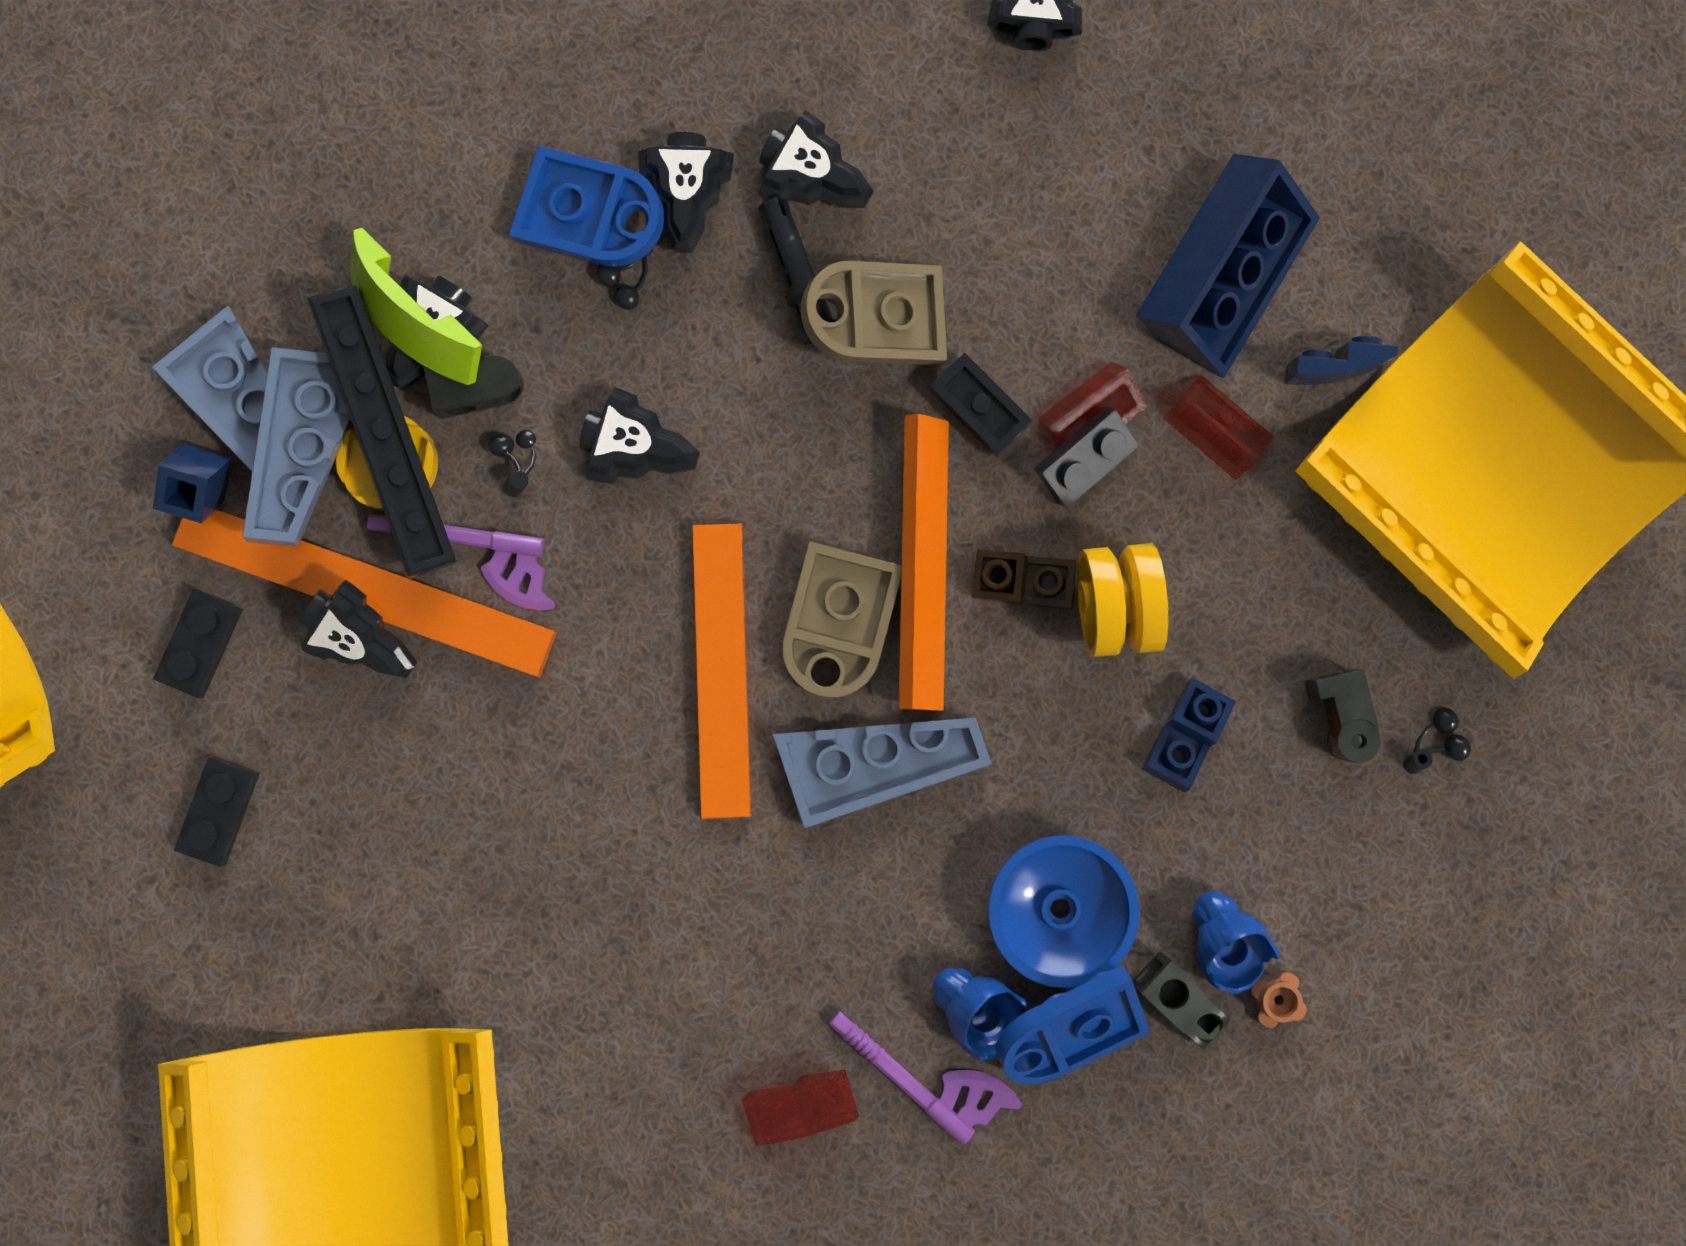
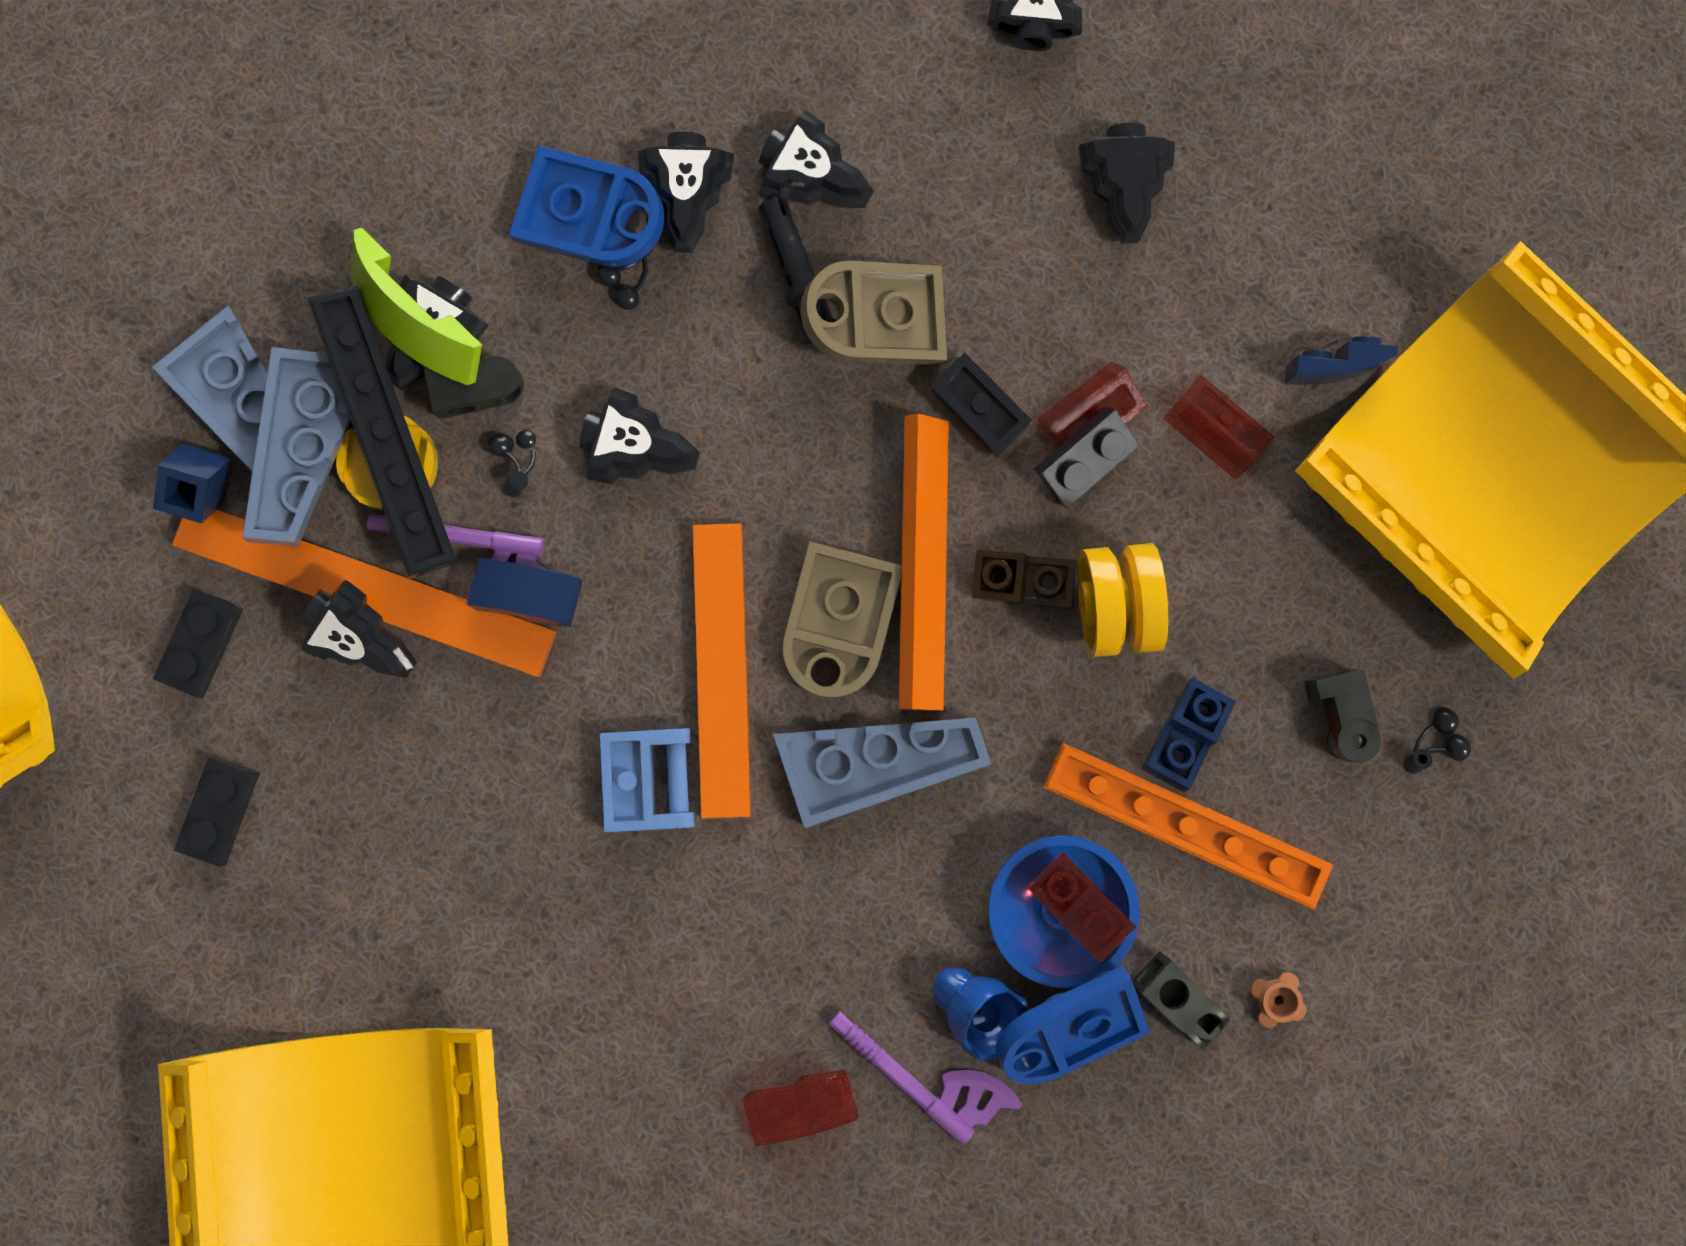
dark blue slope [1136,154,1320,378] -> none
blue piece [1192,890,1280,995] -> none
none -> dark blue slope [467,558,583,627]
none -> medium blue plate [600,728,695,832]
none -> clear red slope [1027,852,1137,964]
none -> orange tile [1042,743,1333,910]
none -> black rock [1078,122,1175,244]

